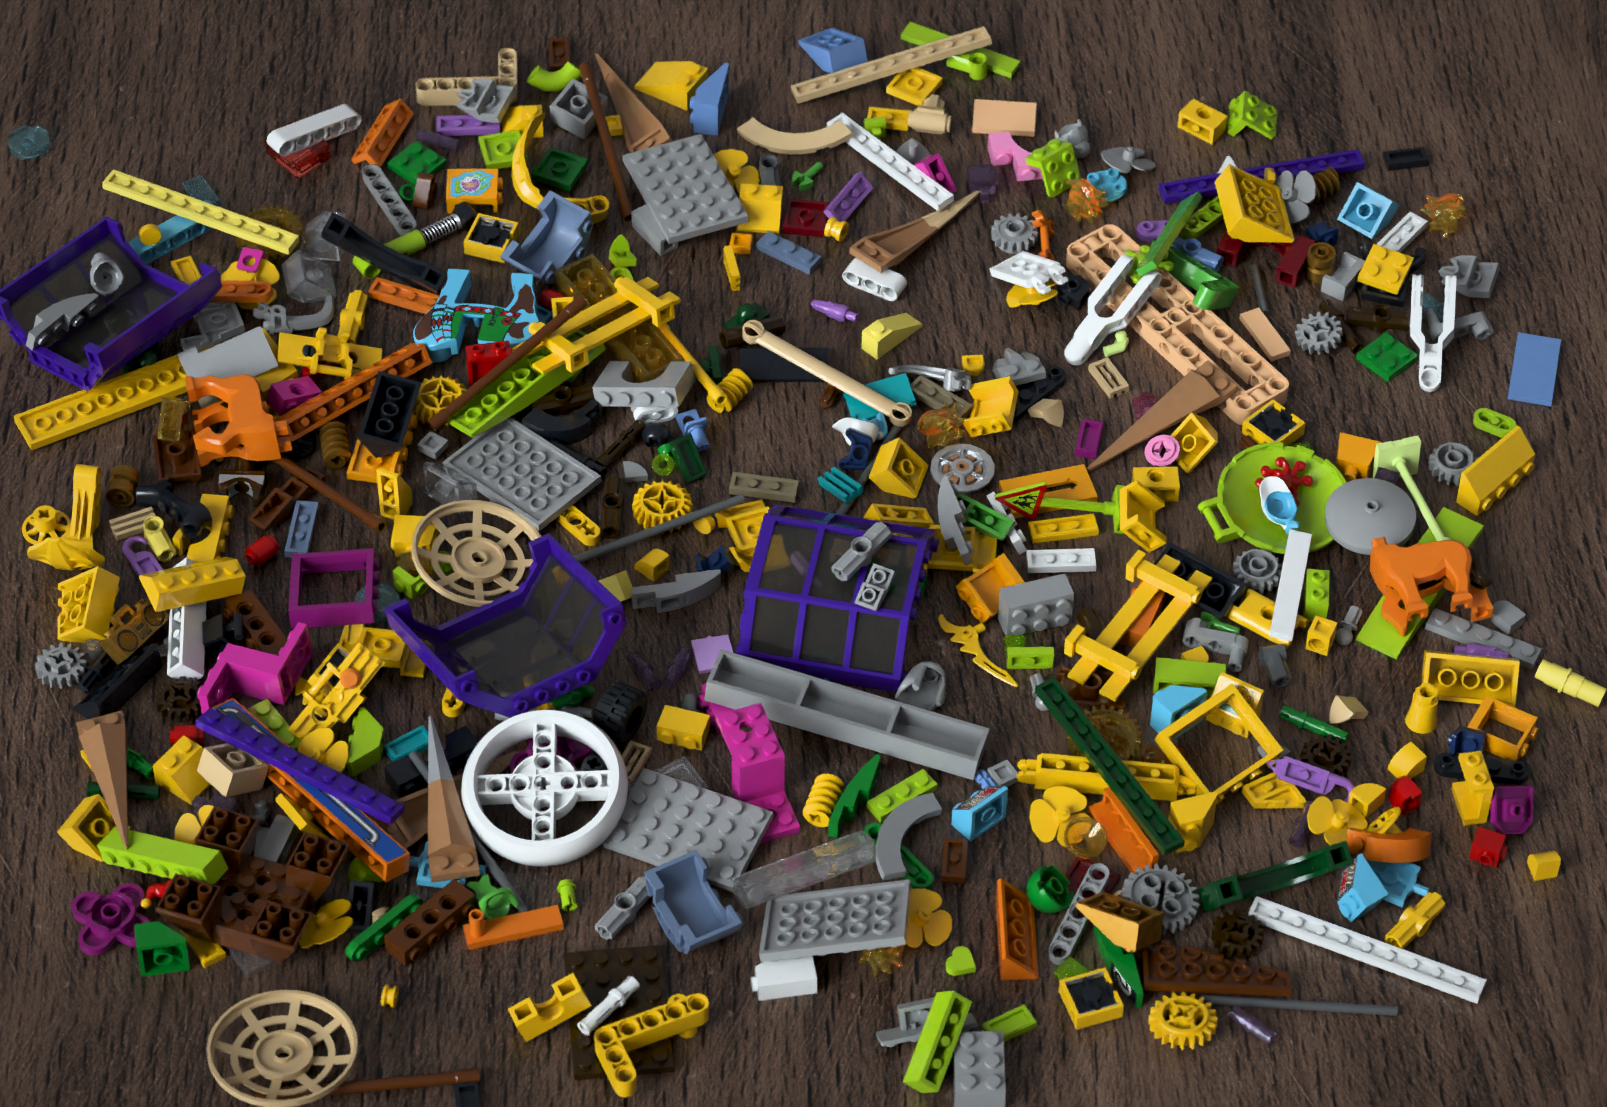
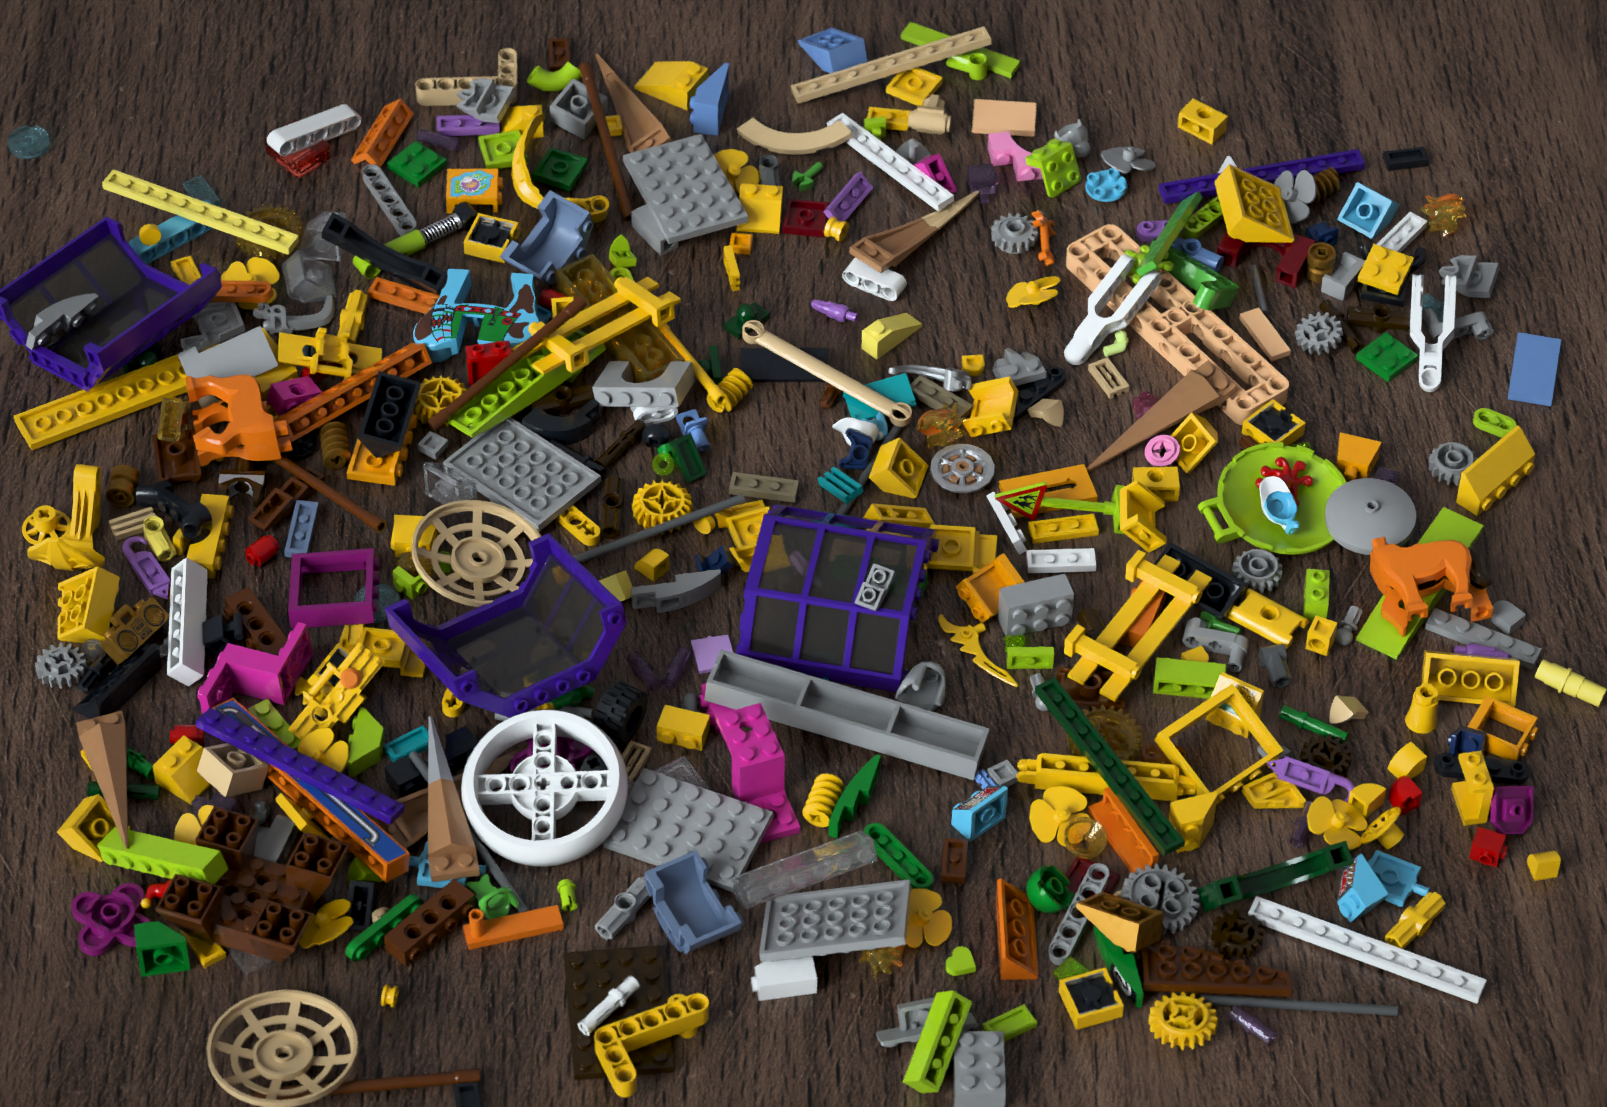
light grey piece [90,252,125,297] -> none
yellow slope [139,557,246,612] -> none
dark brown gear [155,676,201,723] -> none
dark pink bracket [236,247,266,273] -> none
yellow slope [376,467,413,520] -> none
green hinge [399,184,415,201] -> none
reddish brown piece [413,172,438,210] -> none
yellow arch [508,973,592,1042] -> none
light grey tile [623,461,648,483] -> none
dark brown piece [719,316,786,349] -> none
sand blue plate [756,231,821,275] -> none
light grey piece [832,522,892,582] -> none
lime plate [866,769,938,823] -> none
light grey tile [876,793,942,881] -> none
light grey slope [938,475,974,565] -> none
bright green slope [956,492,1015,541] -> none
white tile [990,251,1068,294] -> none
black brick [1057,272,1091,311] -> none
clear yellow hair [1064,179,1108,224] -> none
magenta tile [1074,419,1104,459] -> none
medium azure slope [1150,685,1207,741] -> none
lime bracket [1227,91,1278,139] -> none
yellow tile [1264,168,1276,184] -> none
white tile [1269,529,1312,641] -> none
orange arch [1346,827,1432,863] -> none
yellowish green tile [1373,436,1451,541] -> none

